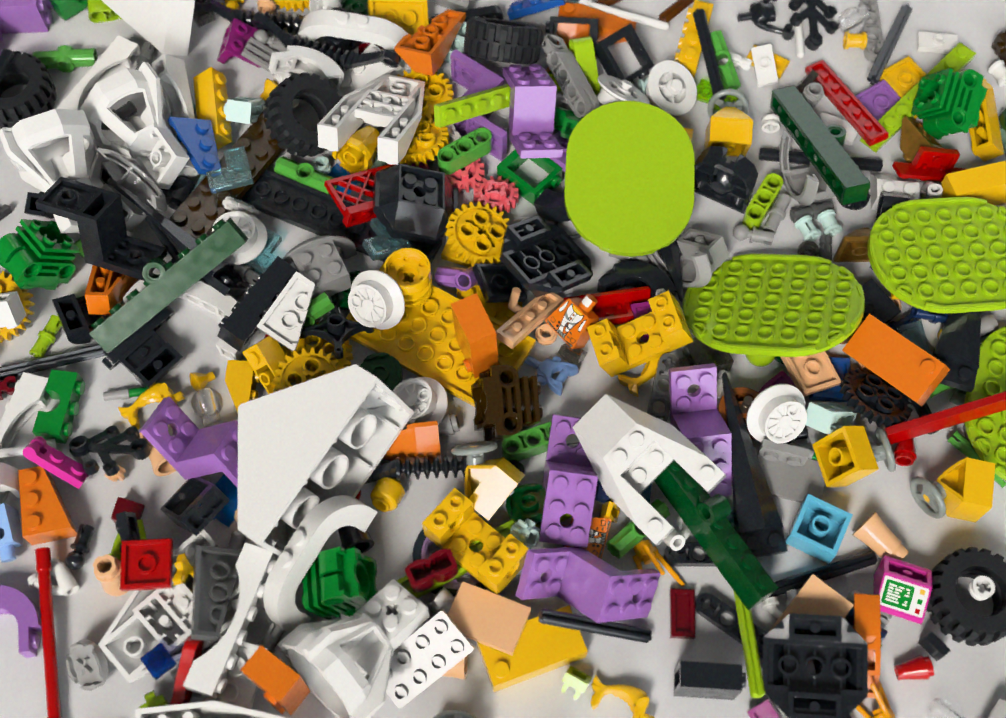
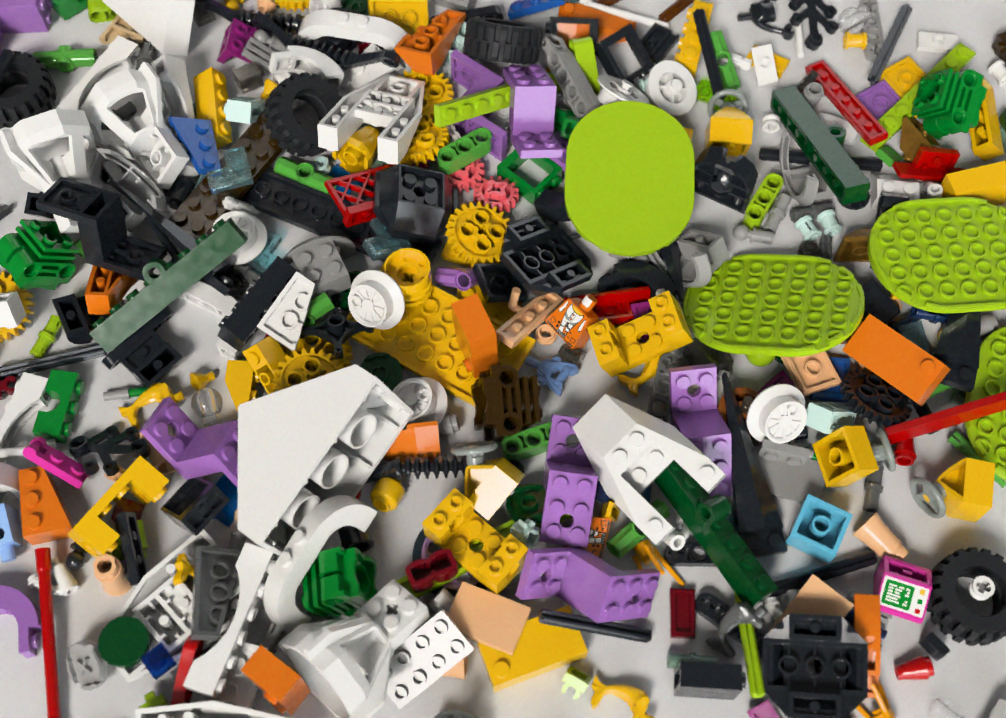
red plate [120,538,173,591] -> none
none -> yellow plate [67,456,170,559]
none -> dark green tile [98,616,151,668]
none -> tan wing [99,15,147,44]
none -> clear smoke brick [231,61,265,94]
none -> black plate [641,23,679,65]
none -> sand green pin [667,652,719,669]
none -> dark grey animal [705,601,768,658]
none -> dark grey pin [862,464,884,513]
none -> bright green tile [875,146,903,167]

